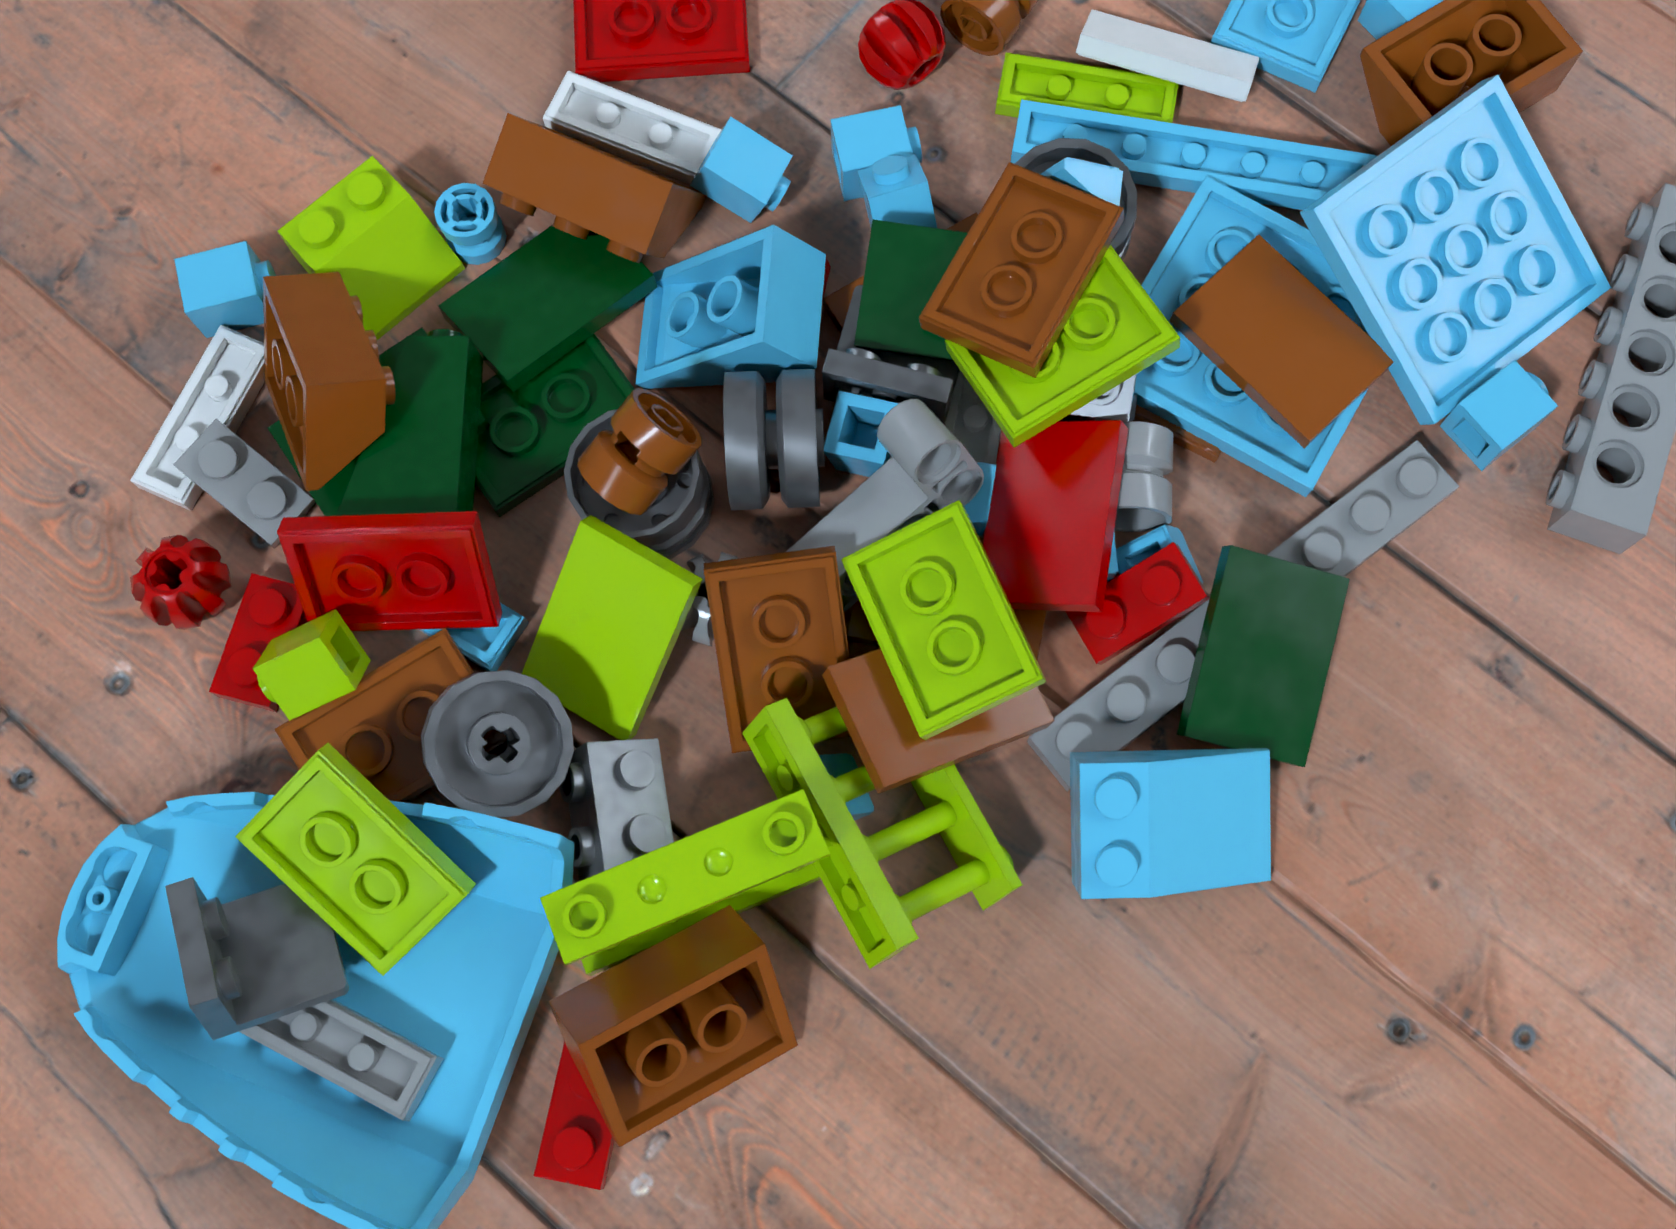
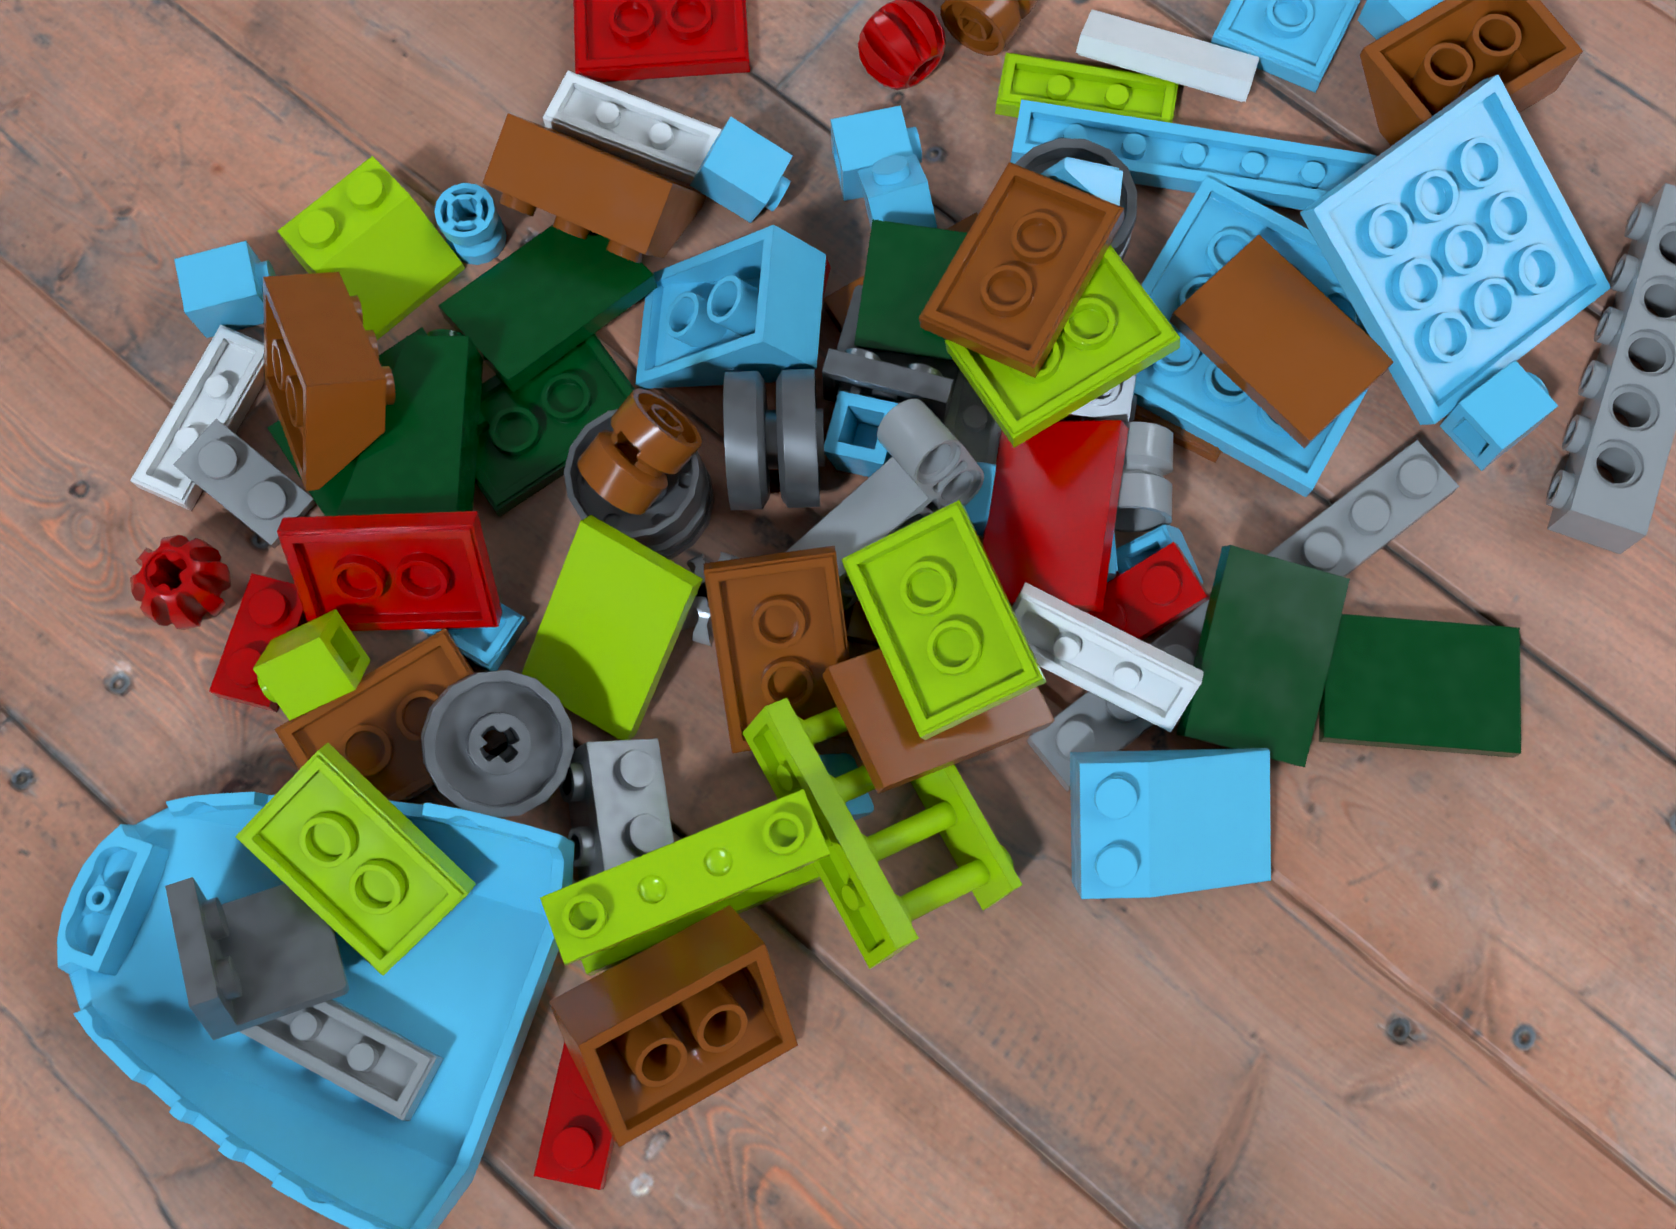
none -> white tile [1012,582,1204,732]
none -> dark green tile [1319,614,1521,758]

